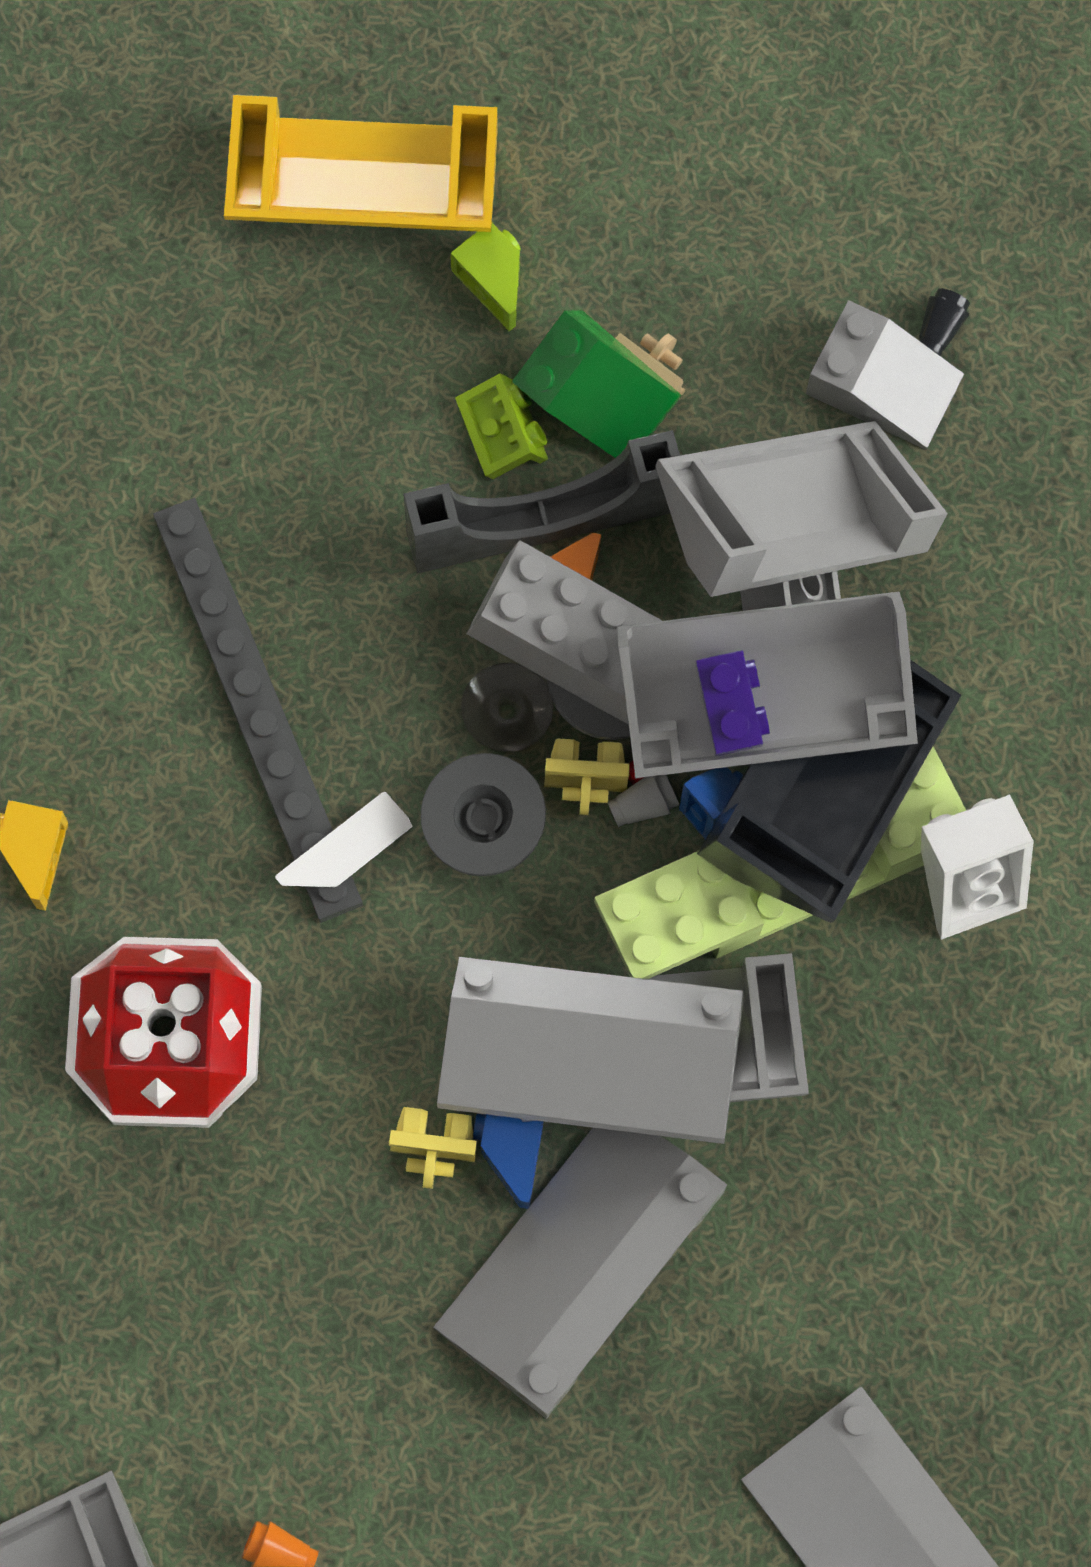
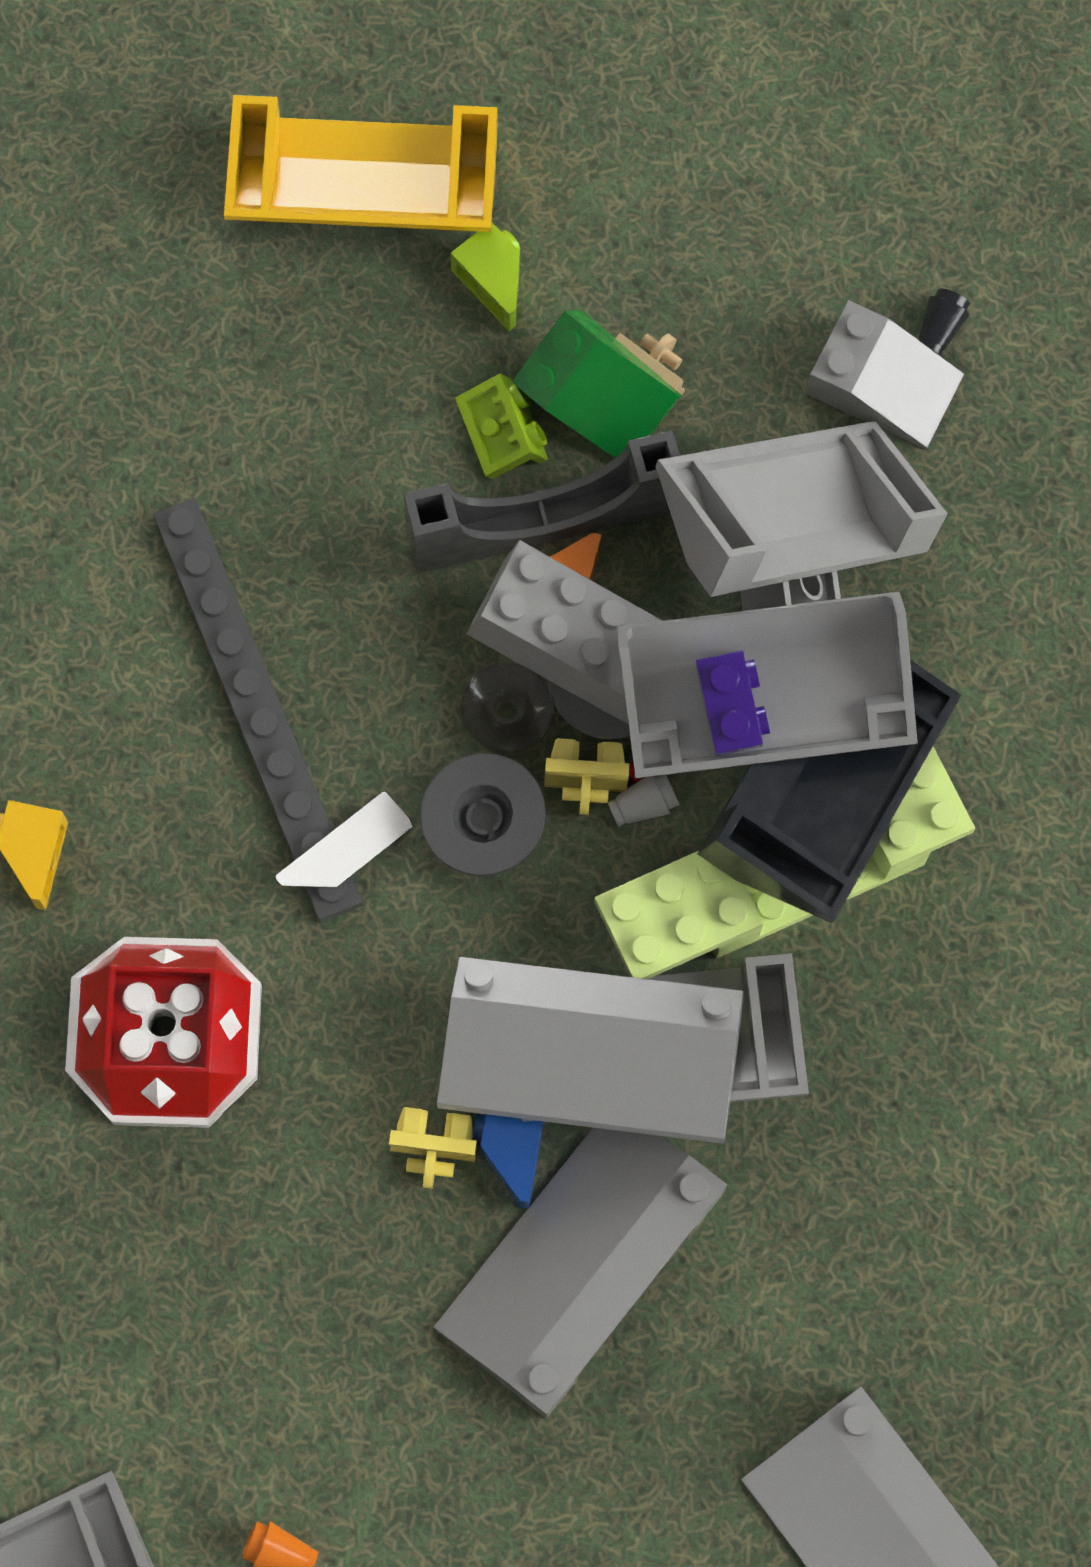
blue slope [679,767,743,840] -> none
white slope [921,795,1033,940] -> none

